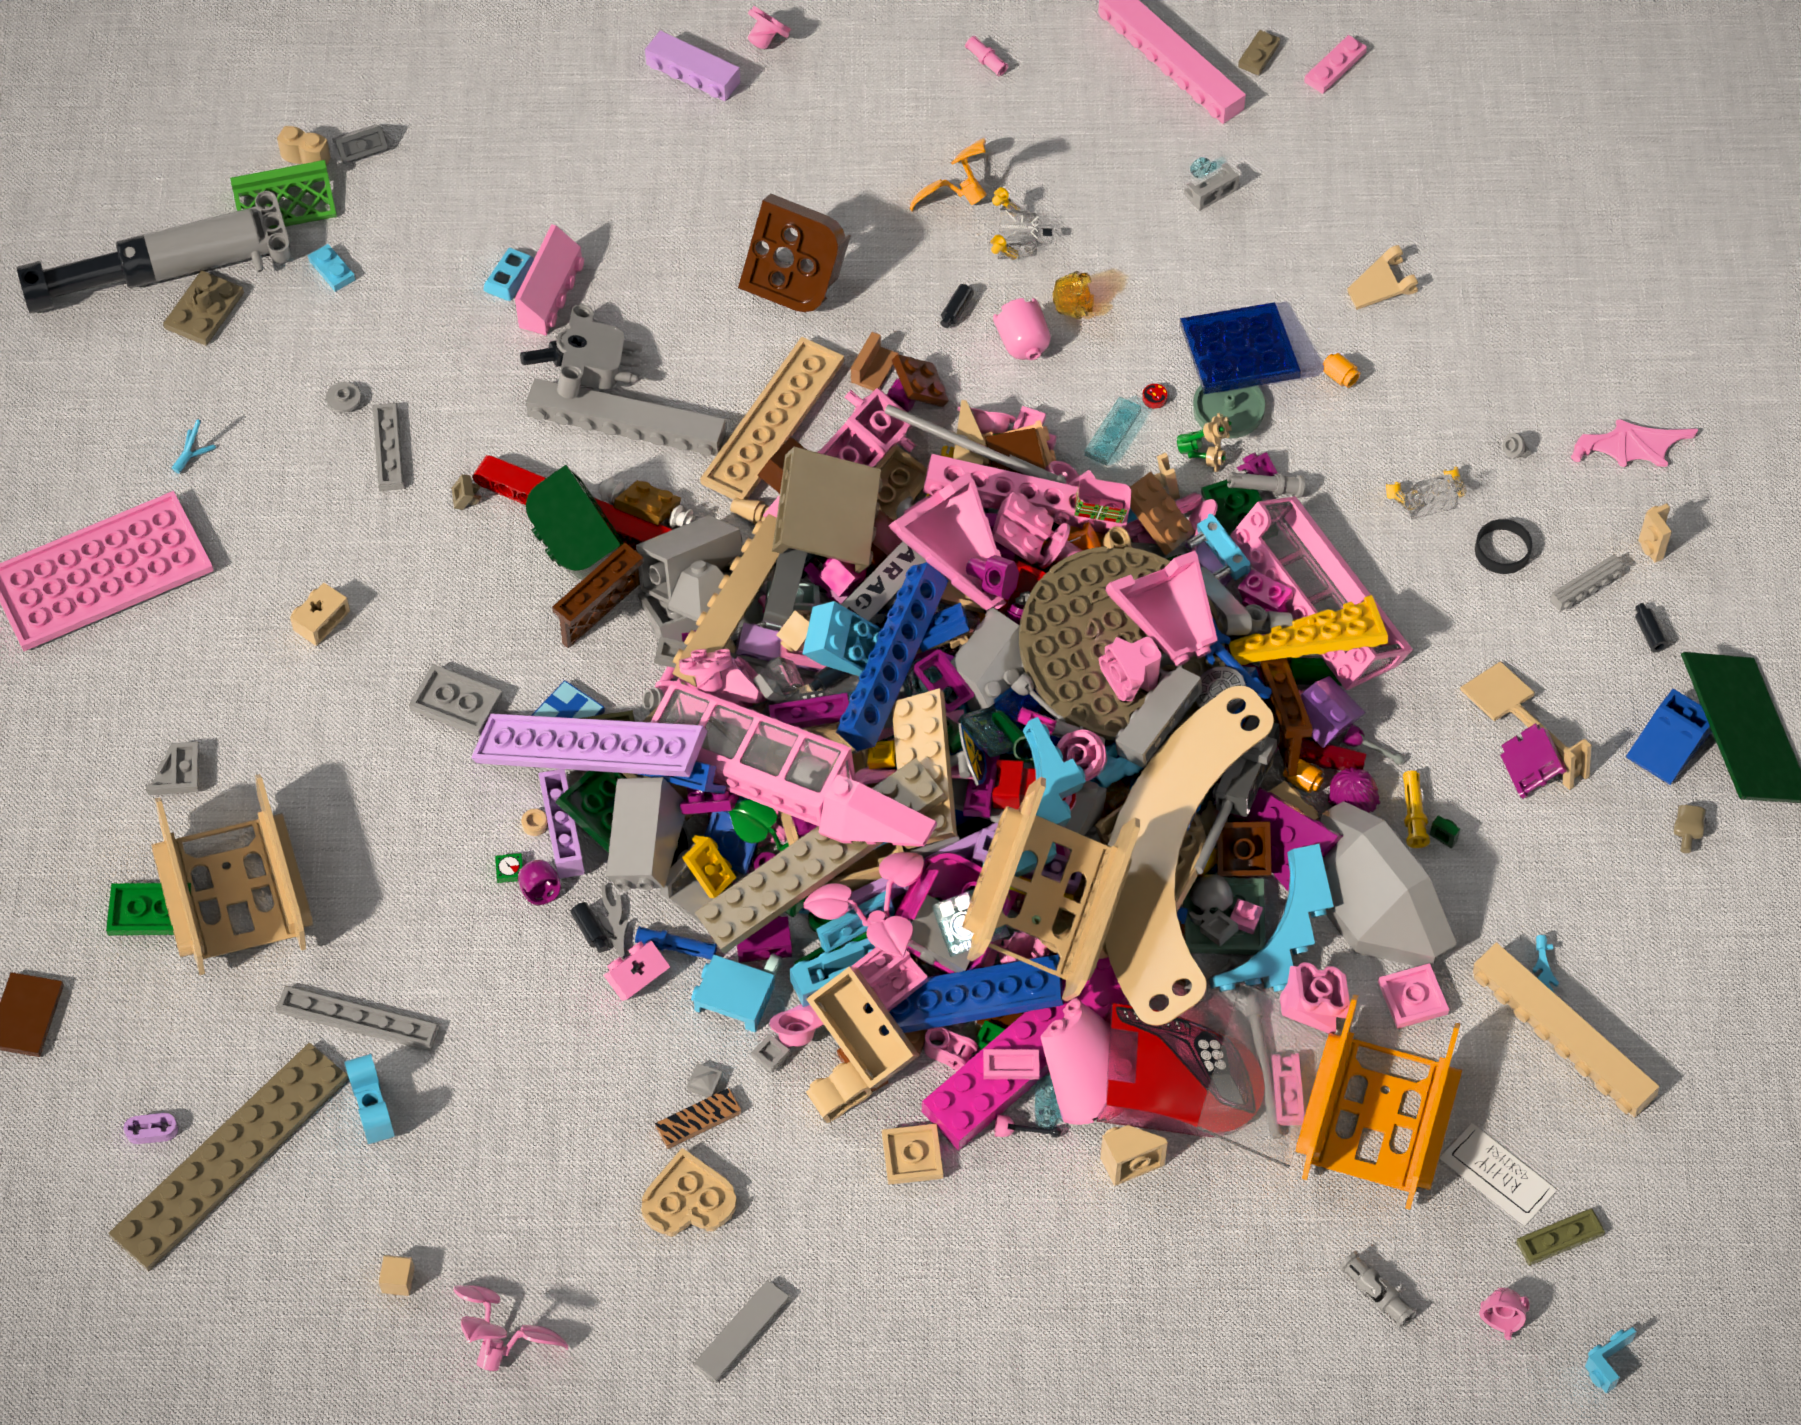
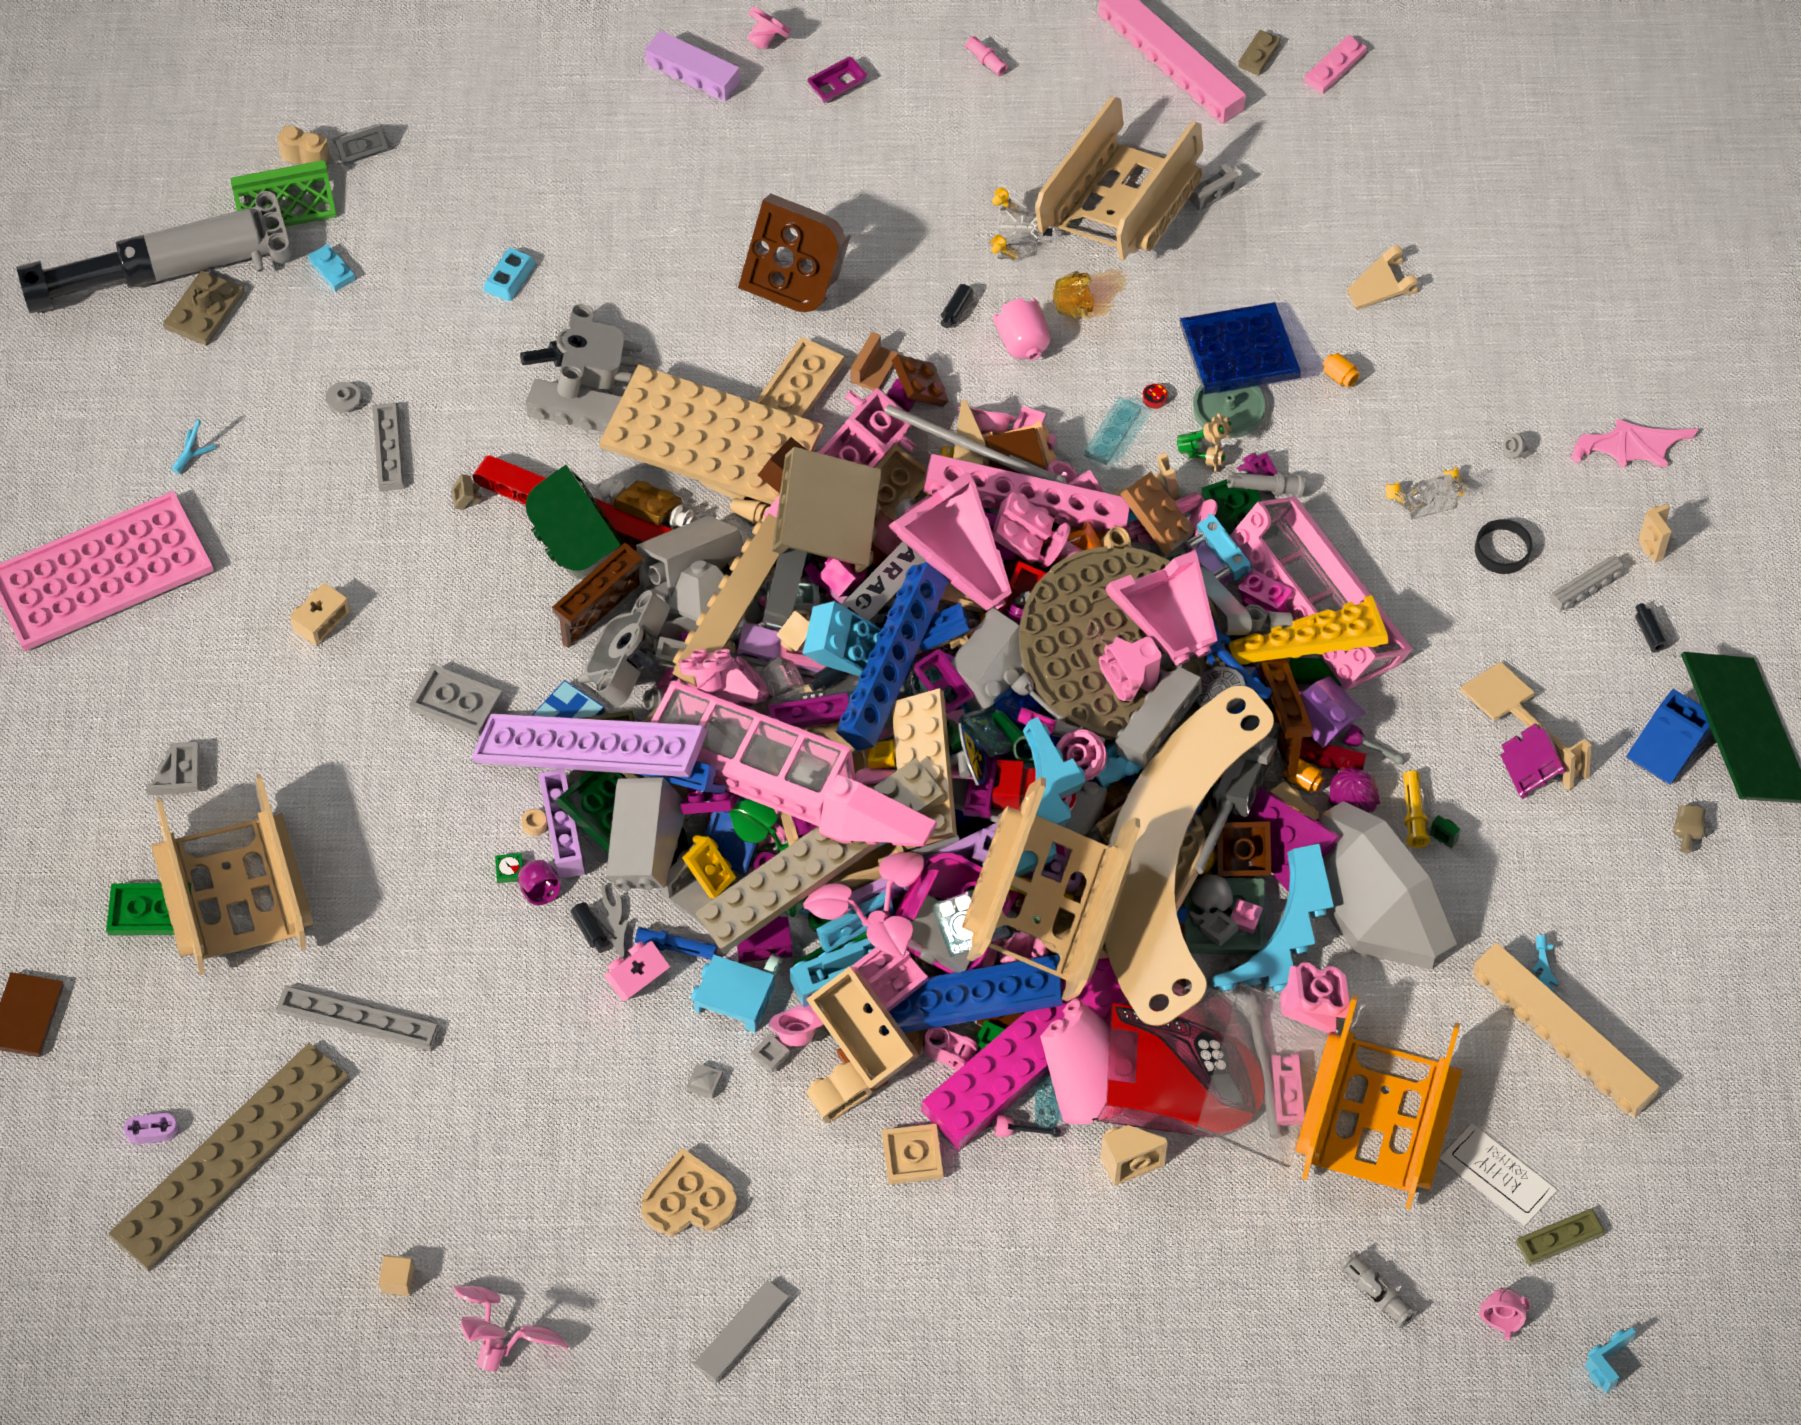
medium azure beam [344,1054,395,1145] -> none
bright pink slope [515,224,584,335] -> none
medium nougat tile [655,1088,741,1150] -> none
light grey tile [753,673,786,704] -> none
light orange plant [910,138,987,211] -> none
magenta piece [966,555,1019,599] -> none
bright pink tile [983,1049,1039,1079] -> none
bright pink piece [1074,478,1131,523] -> none
clear light blue piece [1190,157,1217,178] -> none
bright pink plate [1378,963,1449,1029] -> none
none -> light grey piece [578,590,670,707]
none -> tan plate [599,364,823,505]
none -> magenta piece [808,56,867,103]
none -> tan piece [1035,96,1203,260]

